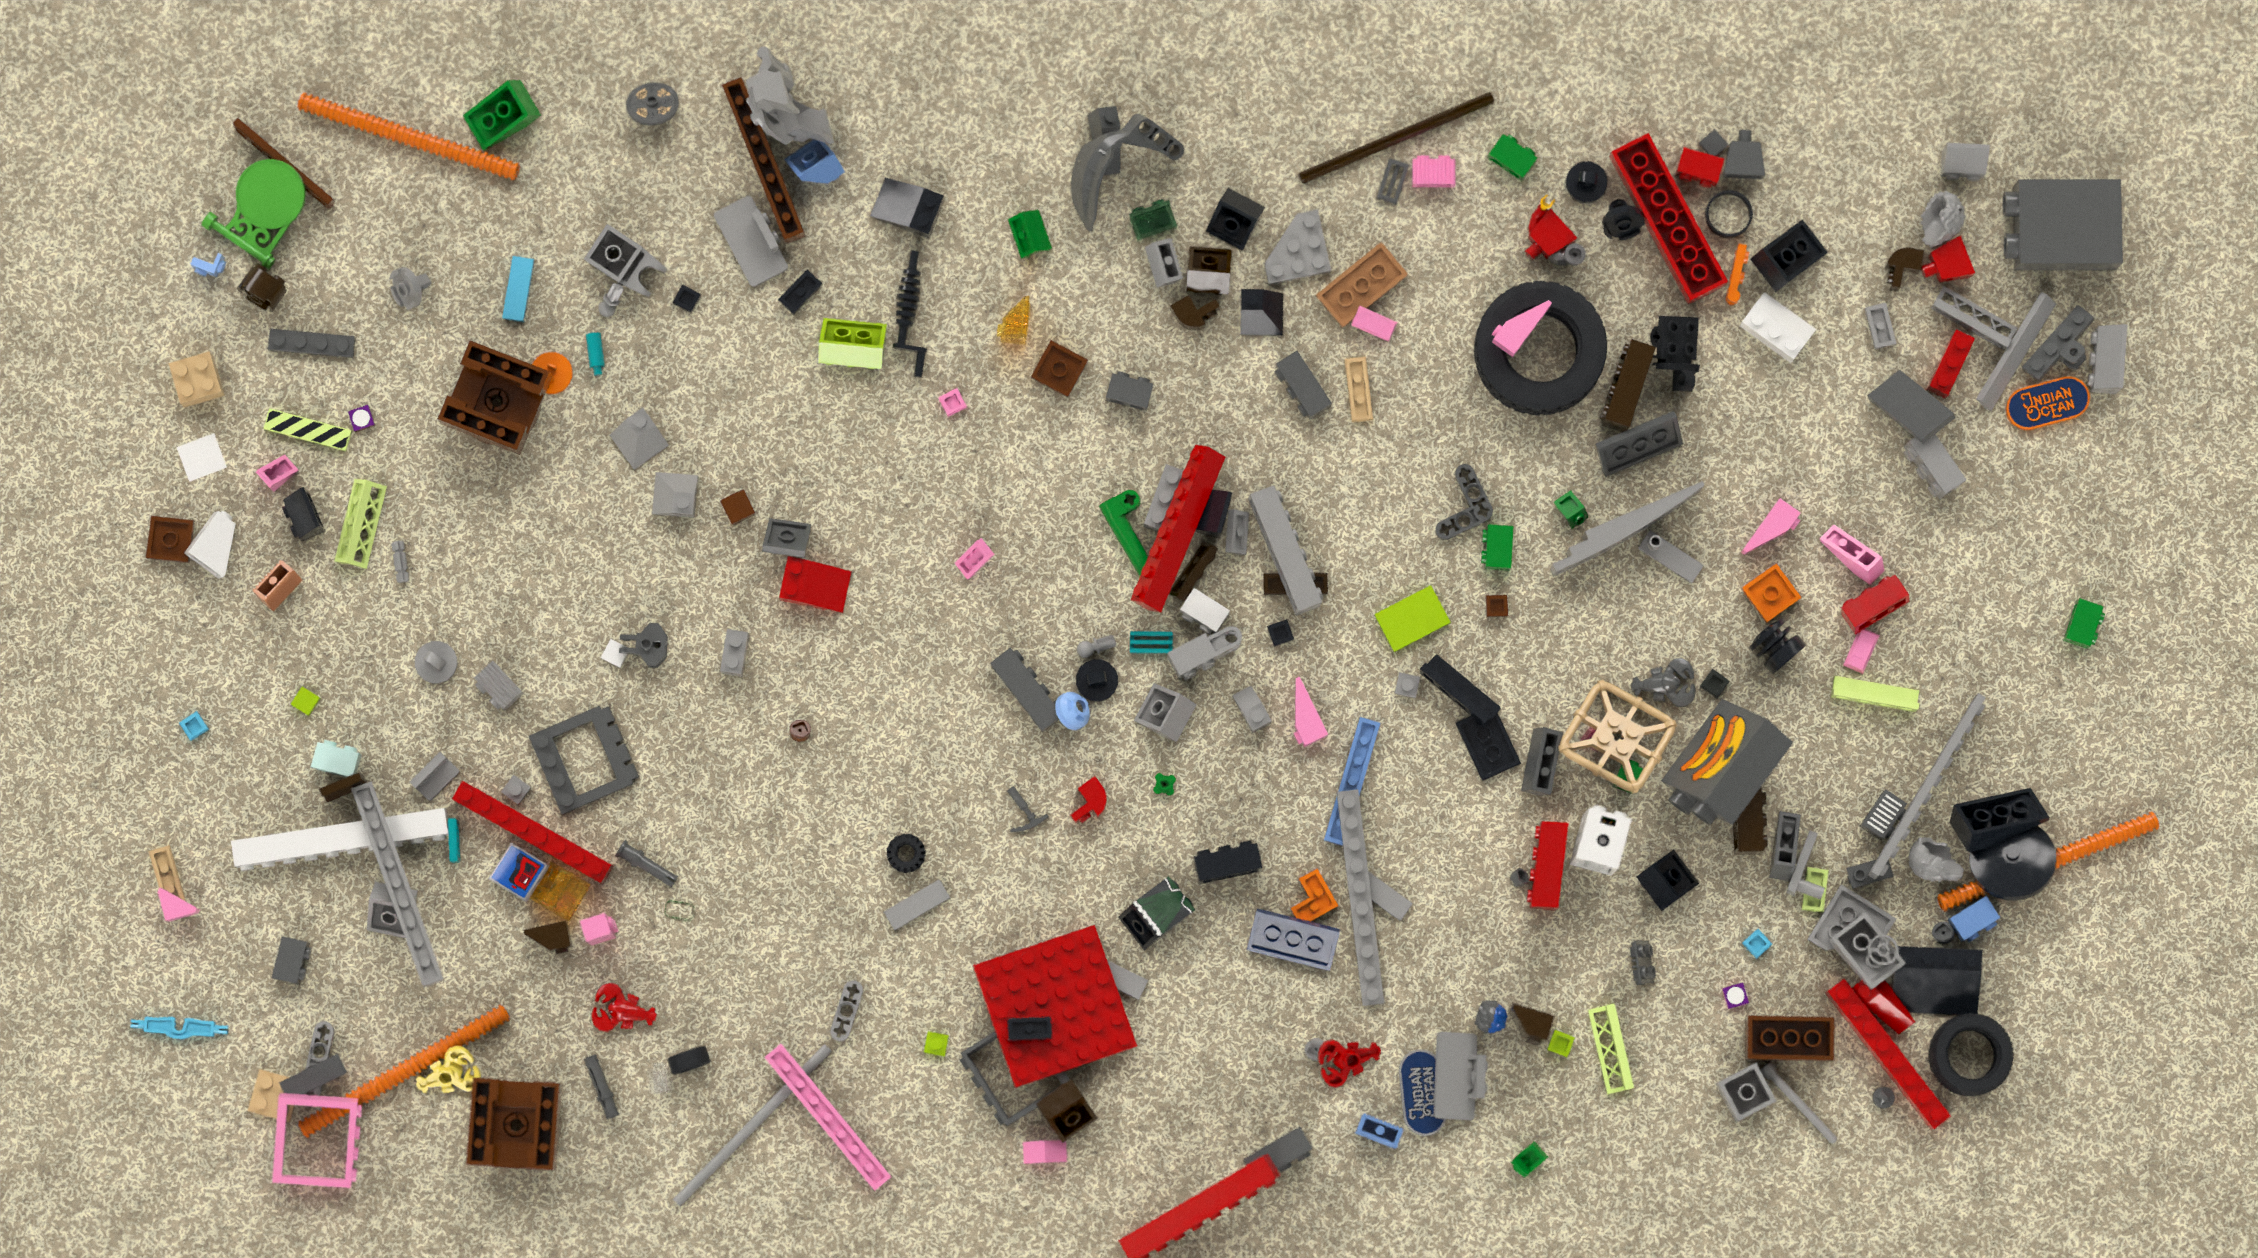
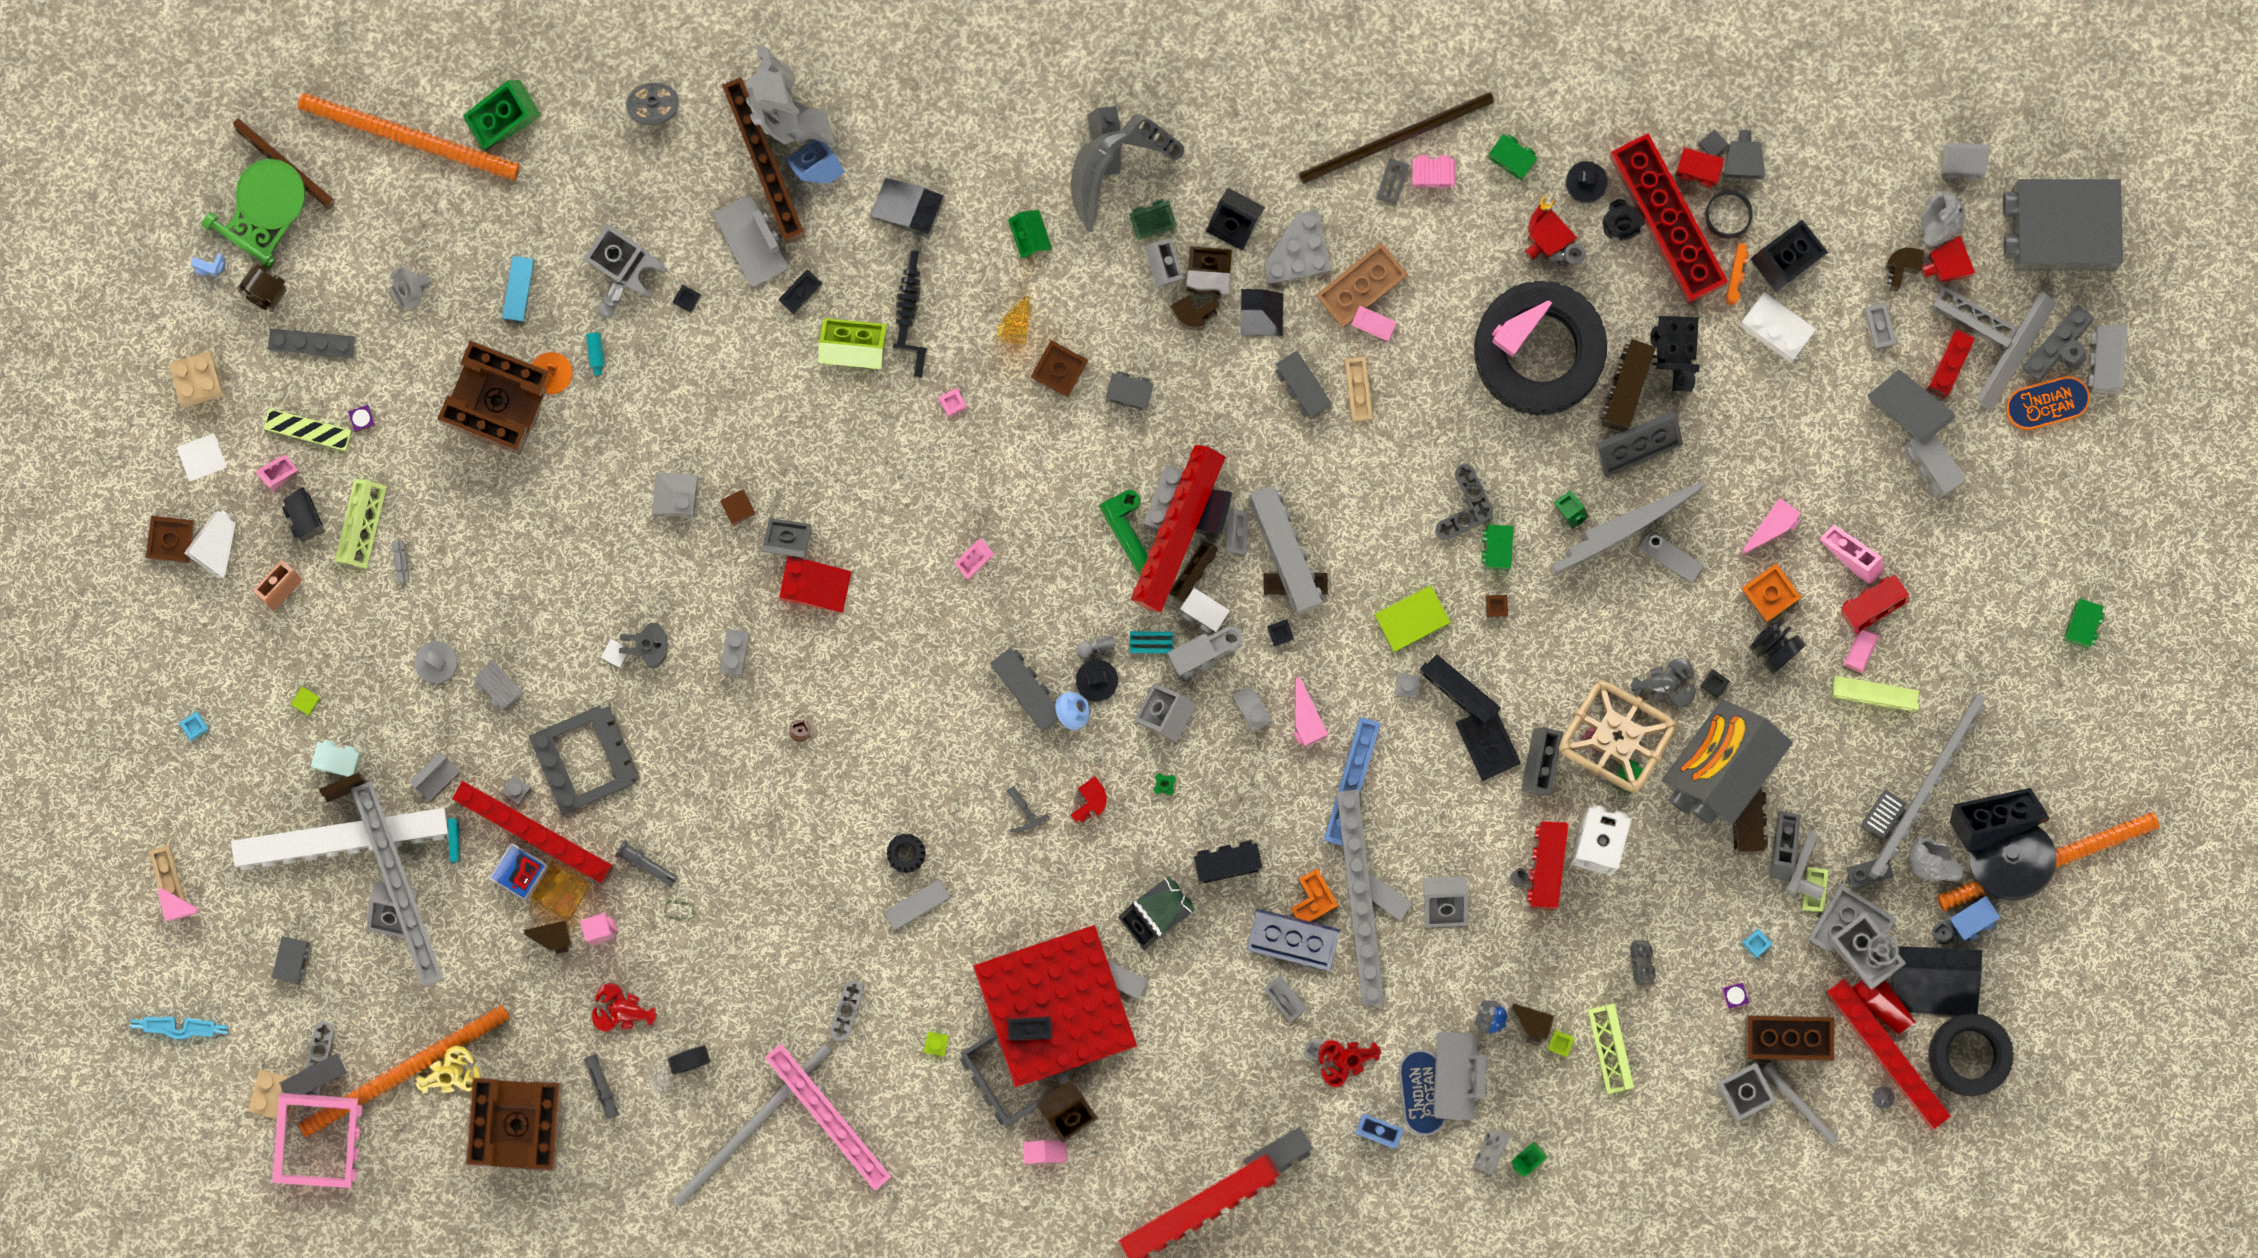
light grey slope [610,408,669,470] -> none
black slope [1636,849,1699,911] -> none
none -> light grey plate [1264,975,1307,1022]
none -> light grey slope [1423,876,1468,928]
none -> light grey hinge [1473,1128,1511,1175]

